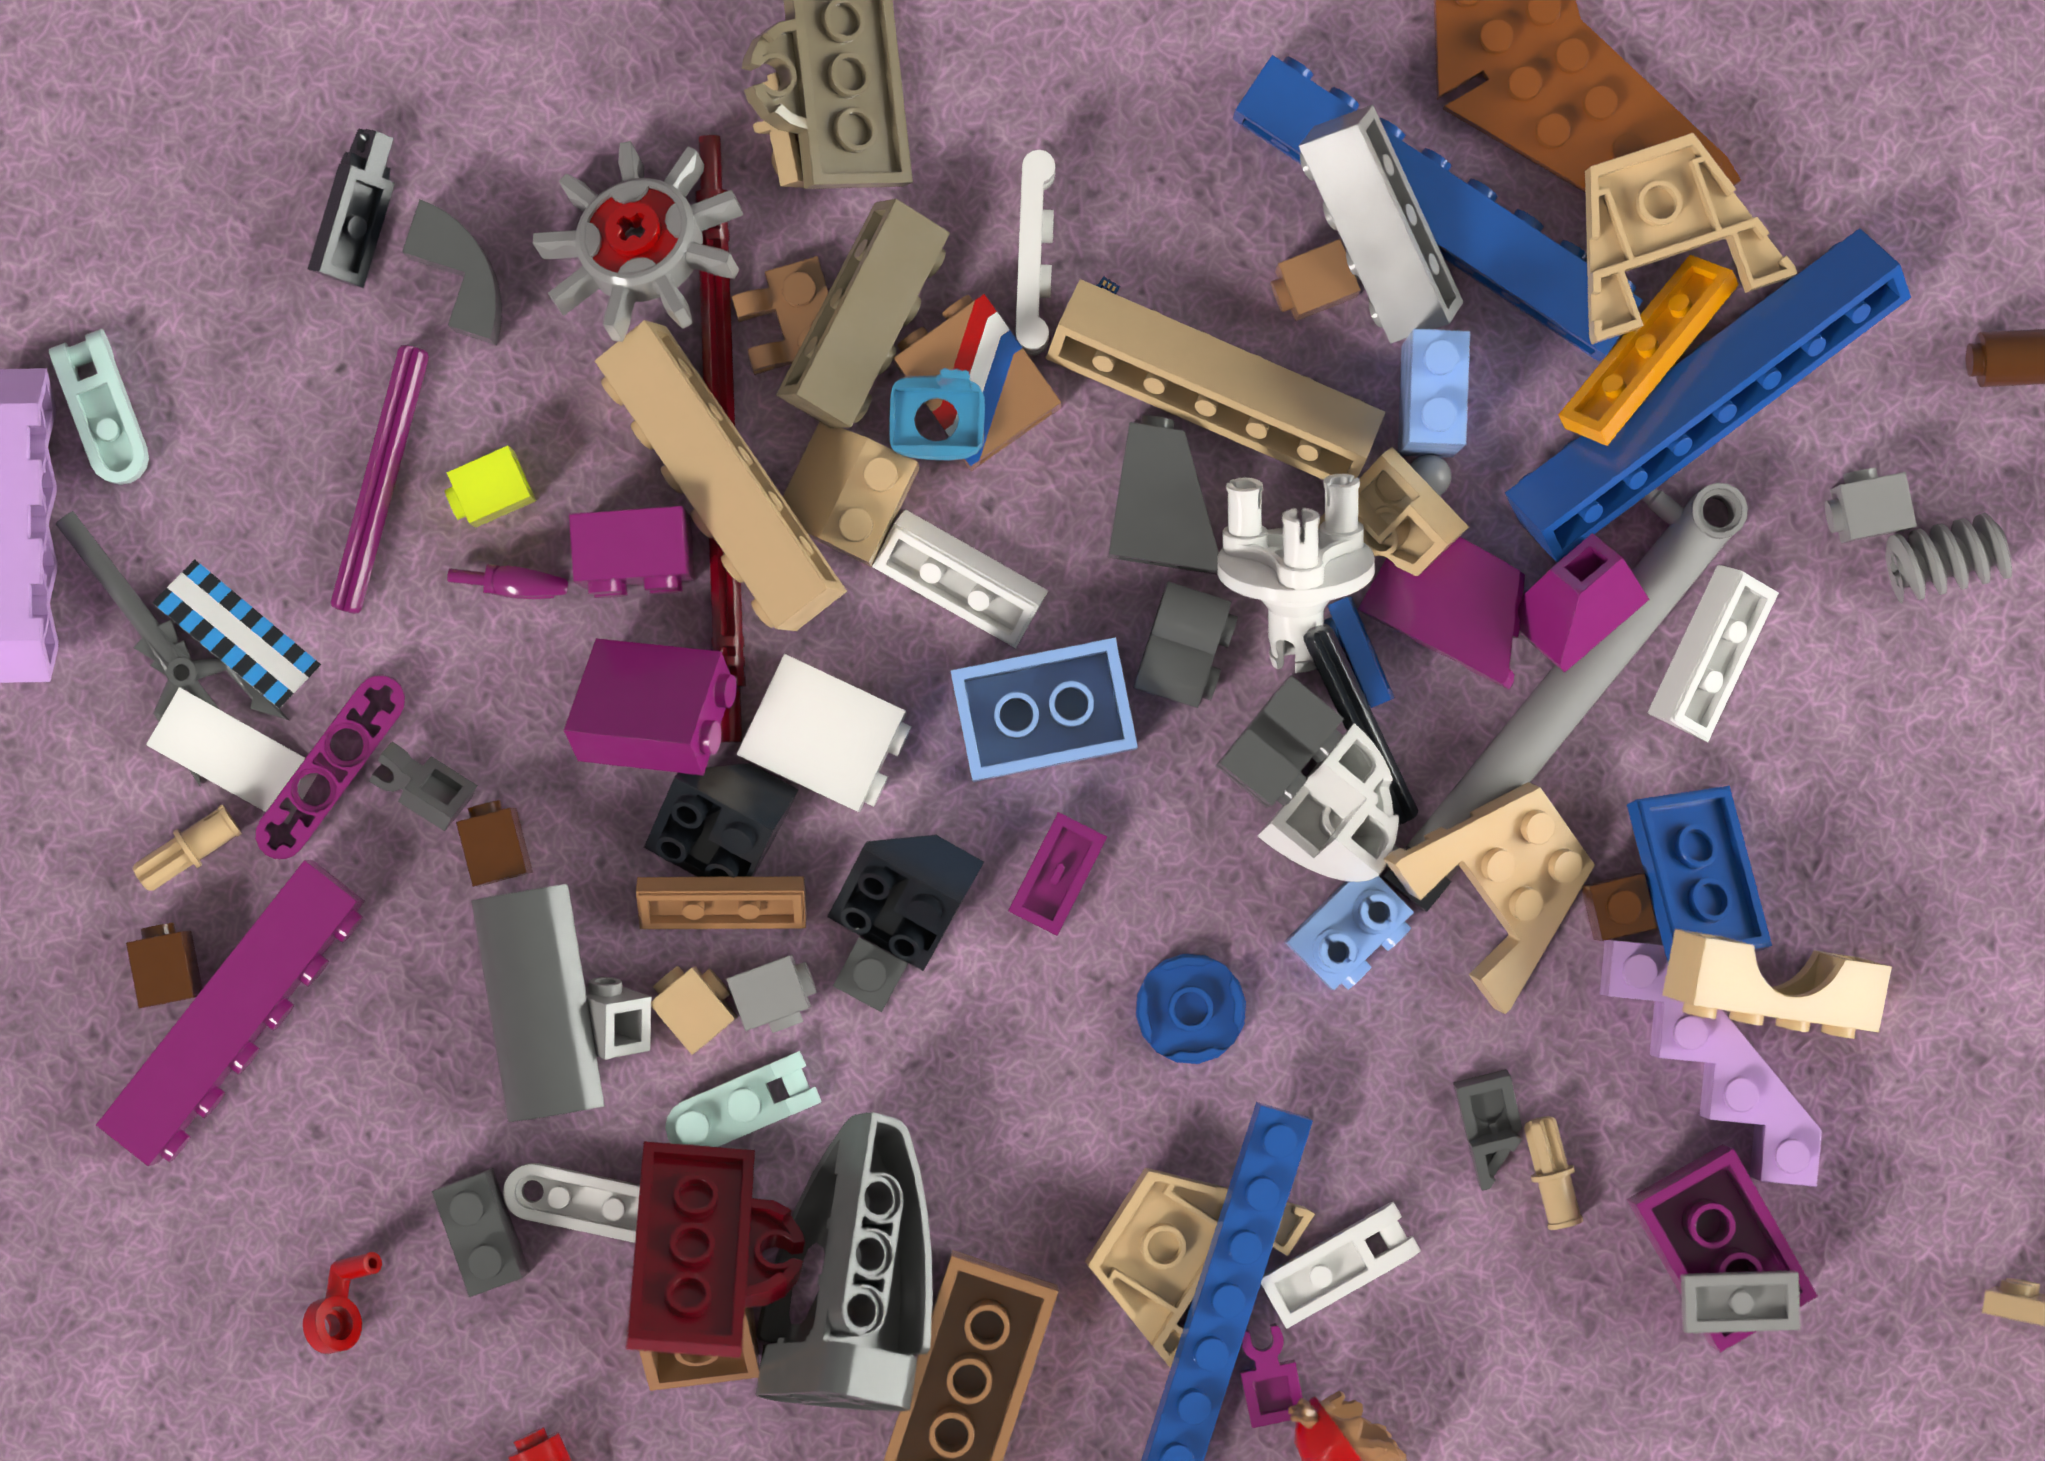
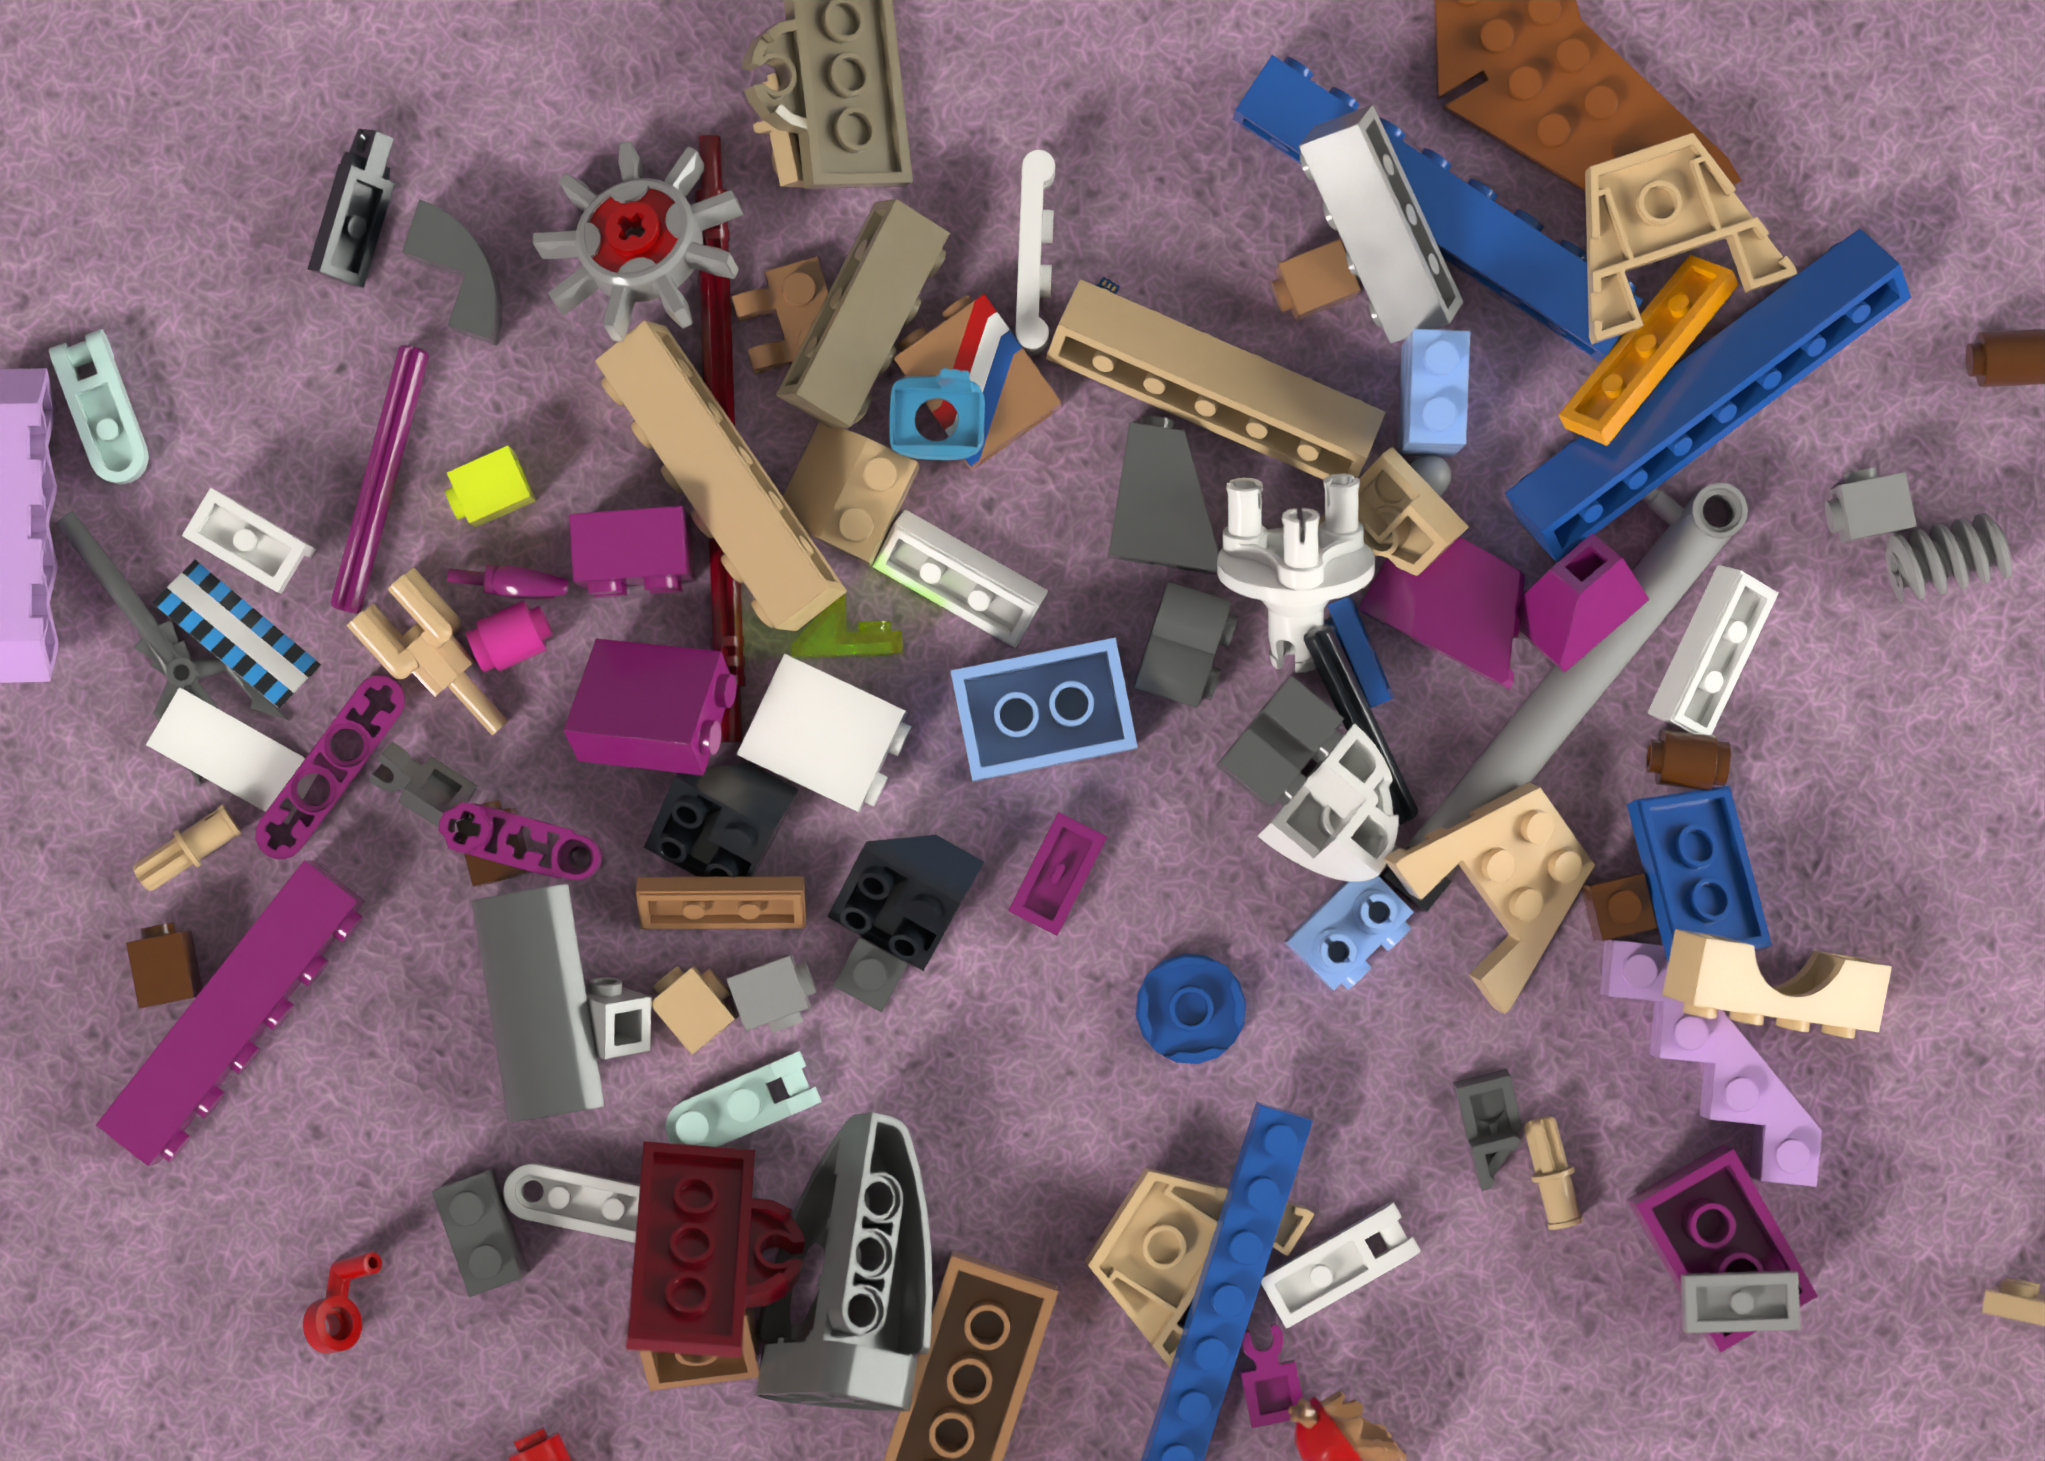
none -> white panel [182,488,317,594]
none -> tan plant [346,567,508,735]
none -> magenta beam [439,802,603,880]
none -> dark pink brick [466,600,553,673]
none -> clear neon green slope [791,588,904,659]
none -> reddish brown brick [1646,730,1731,790]

